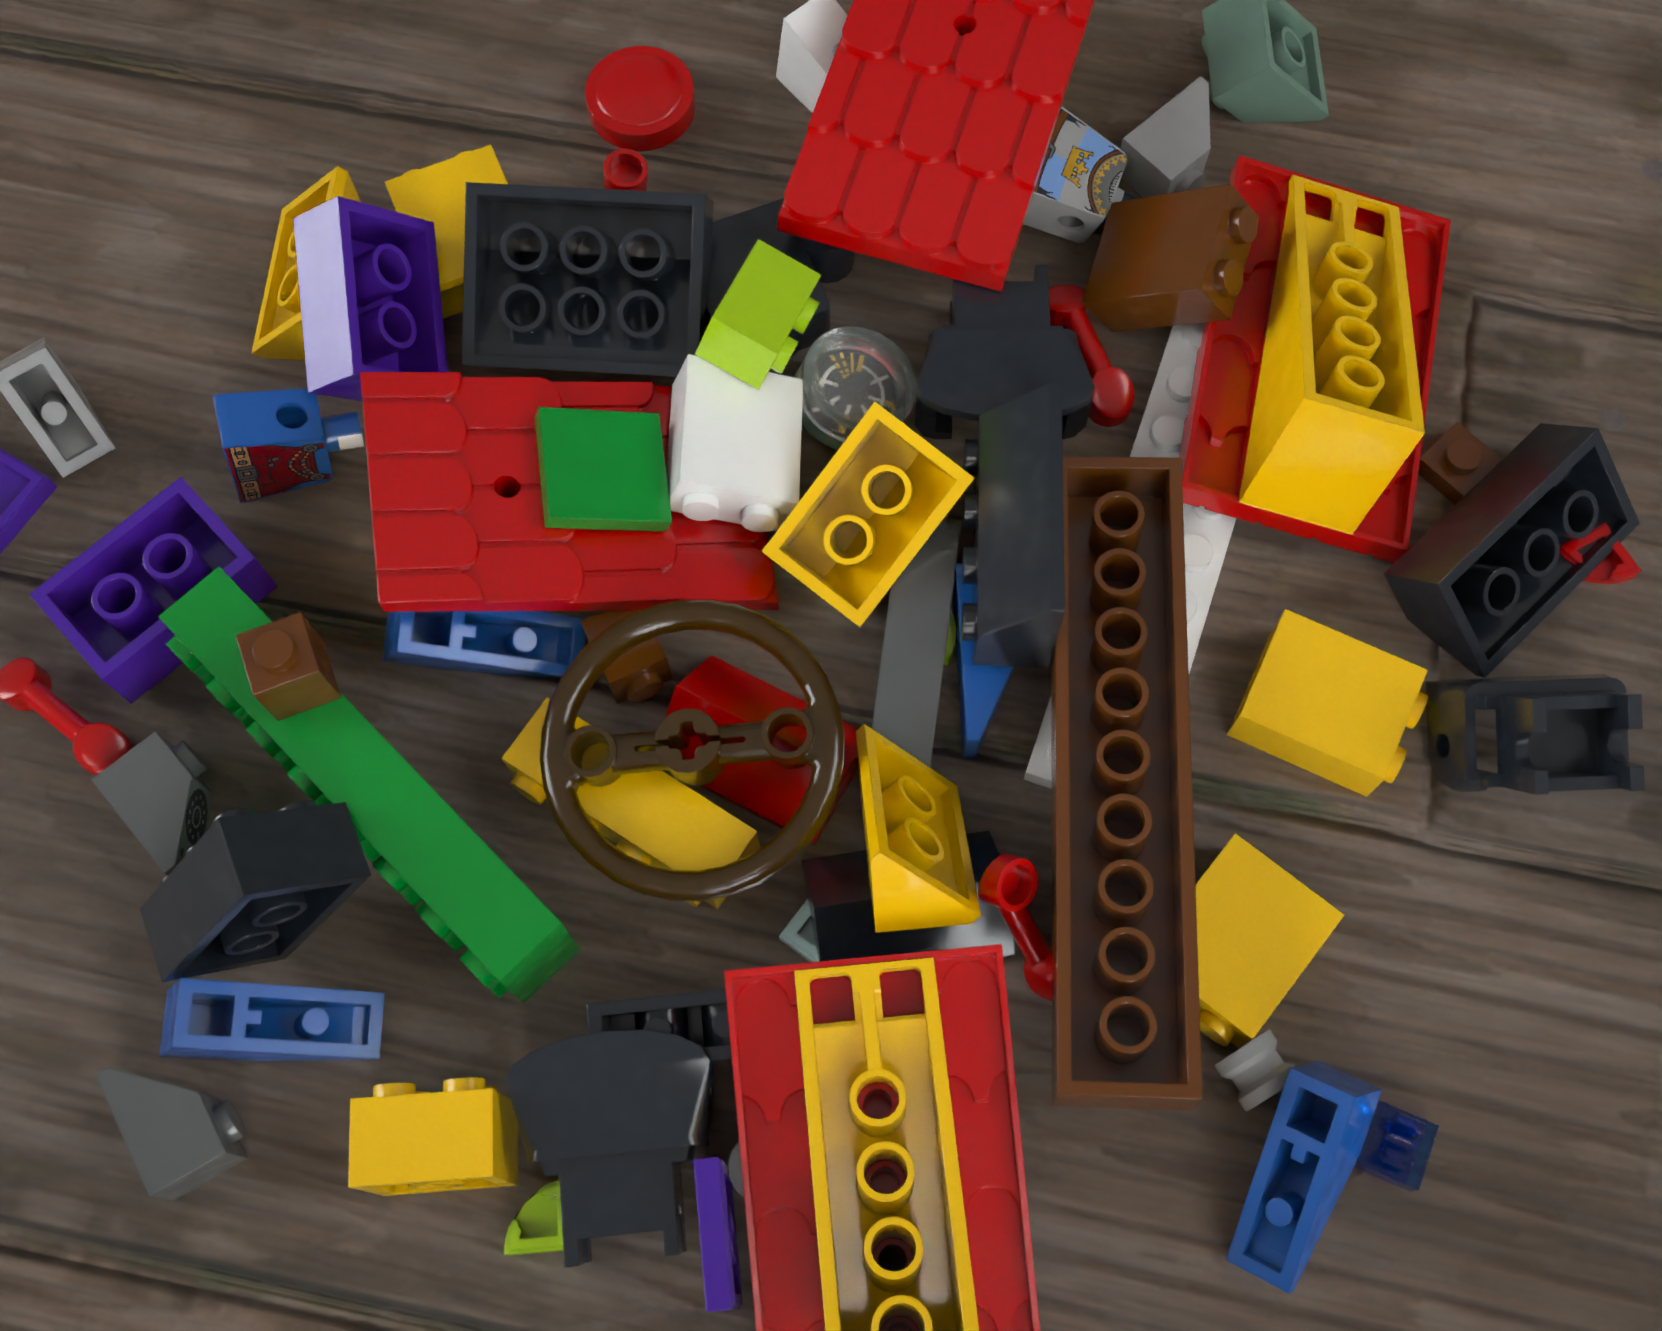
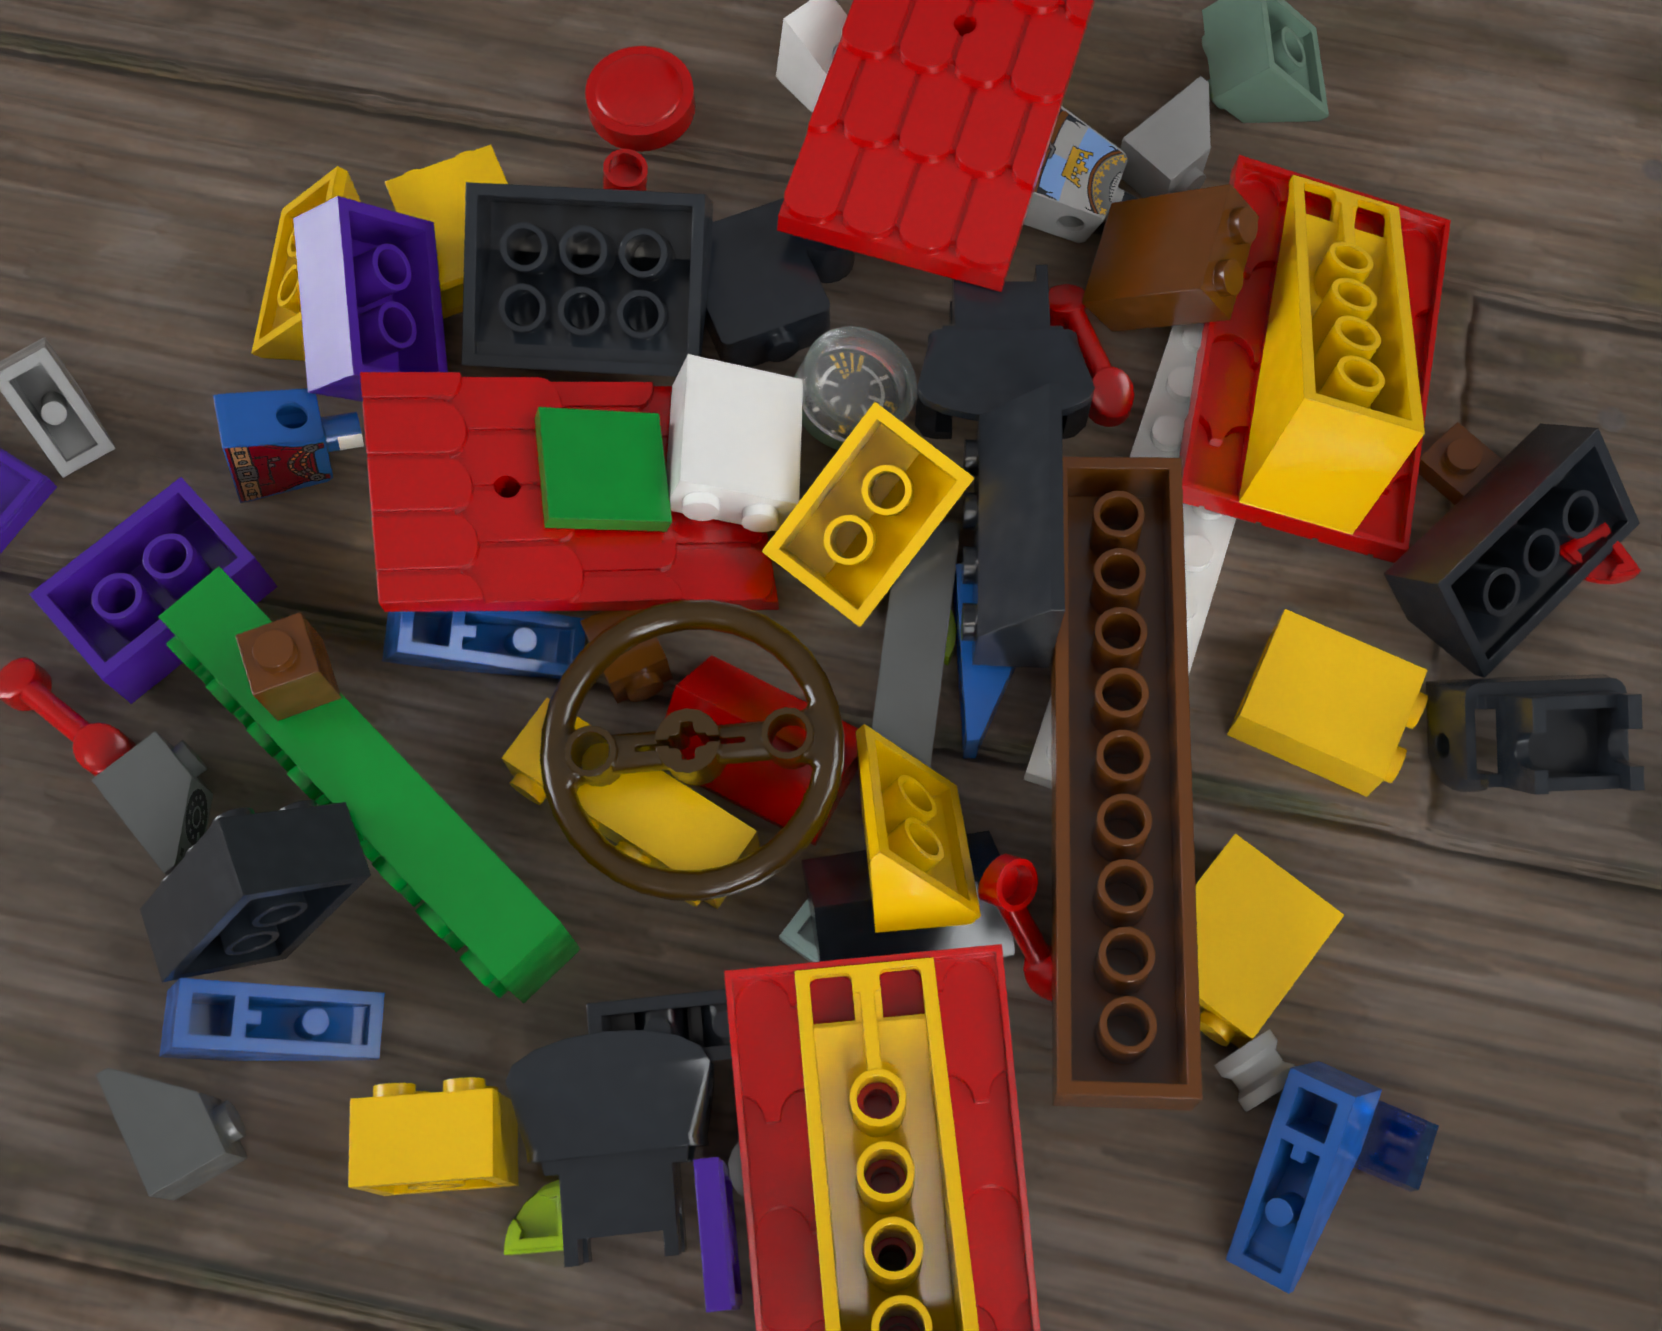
lime brick [695,239,821,390] -> none

